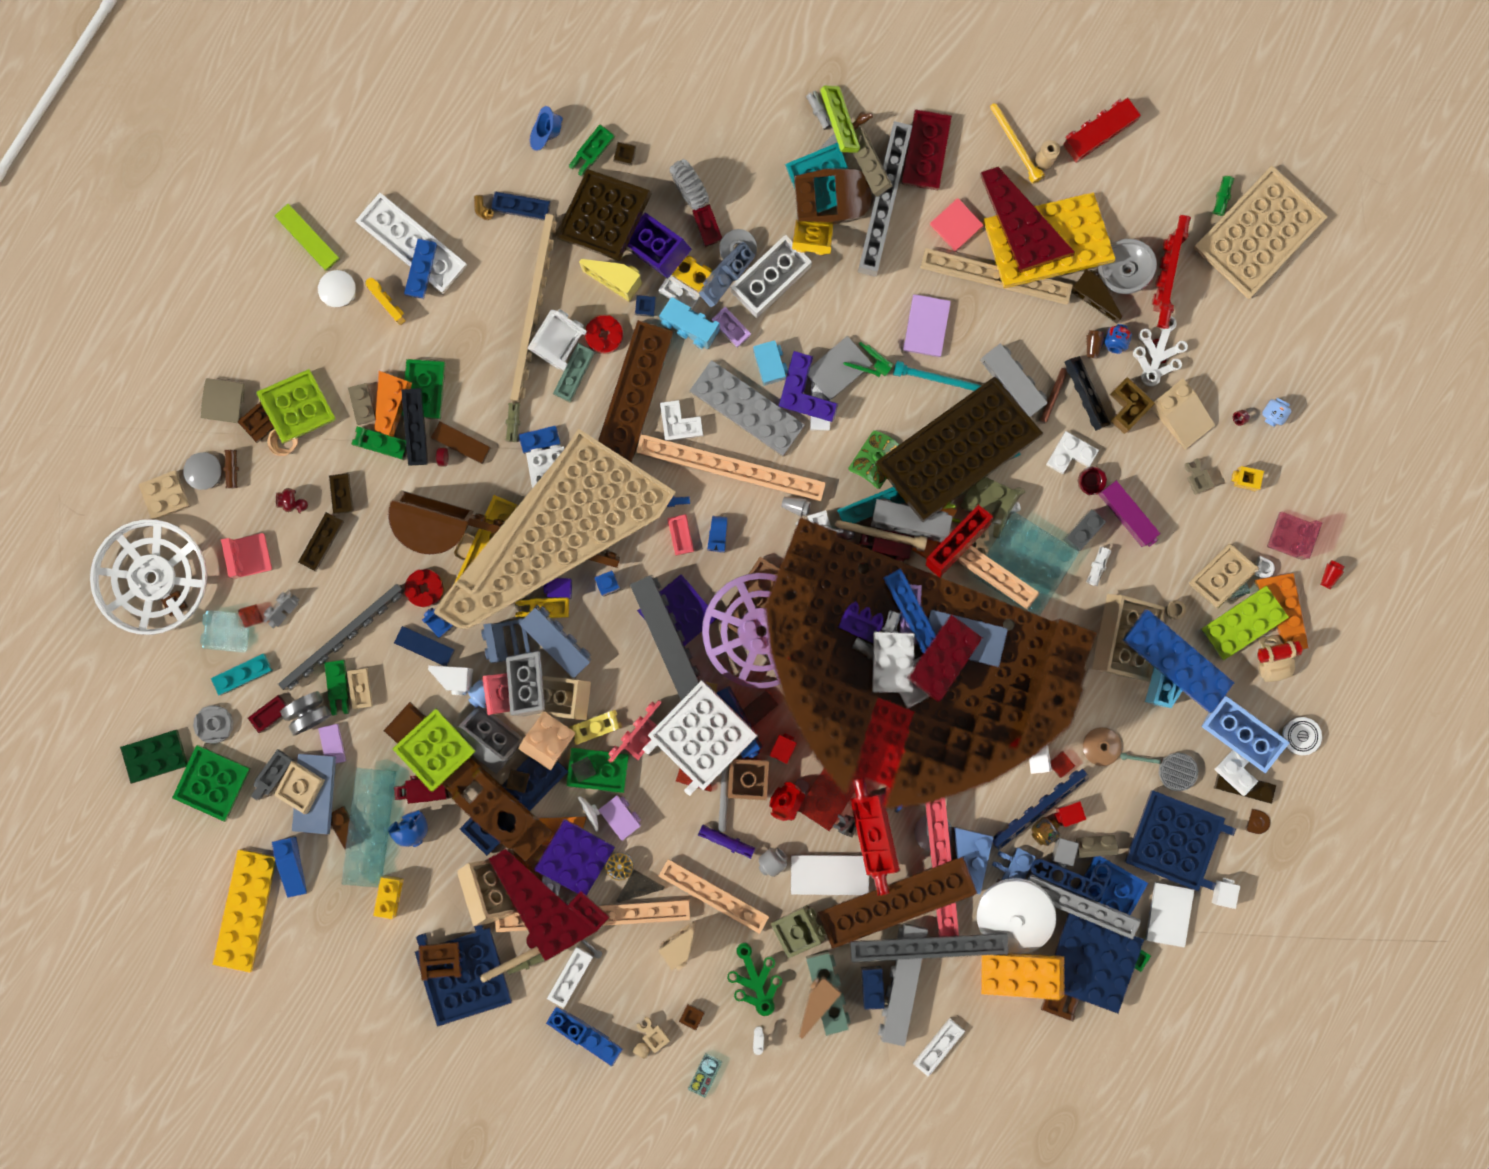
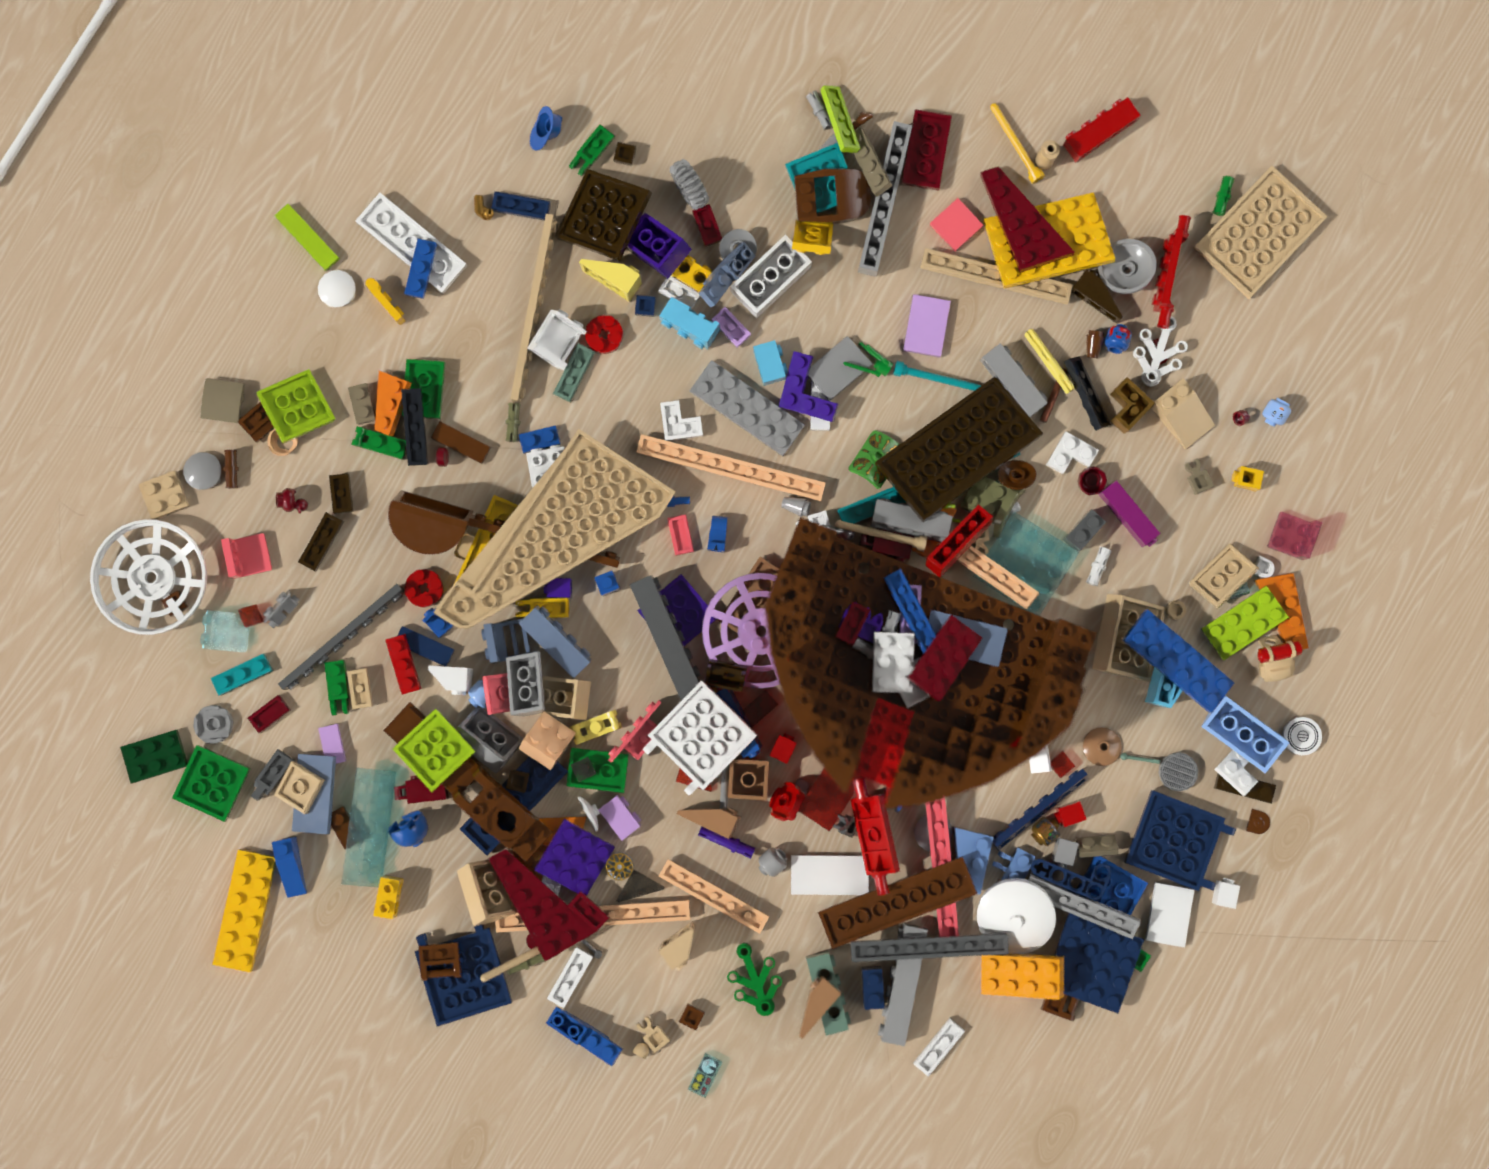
flat silver wheel [280,691,332,736] -> none
reddish brown plate [598,320,674,463] -> none
white piece [753,1027,764,1055] -> none
olive plate [771,904,826,959] -> none
red cone [1320,560,1345,590] -> none
none -> red plate [385,634,422,695]
none -> medium nougat slope [676,807,741,839]
none -> dark brown hinge [704,660,747,692]
none -> dark red plate [835,602,870,646]
none -> reddish brown dish [998,460,1037,490]
none -> light yellow axle [1025,329,1075,394]

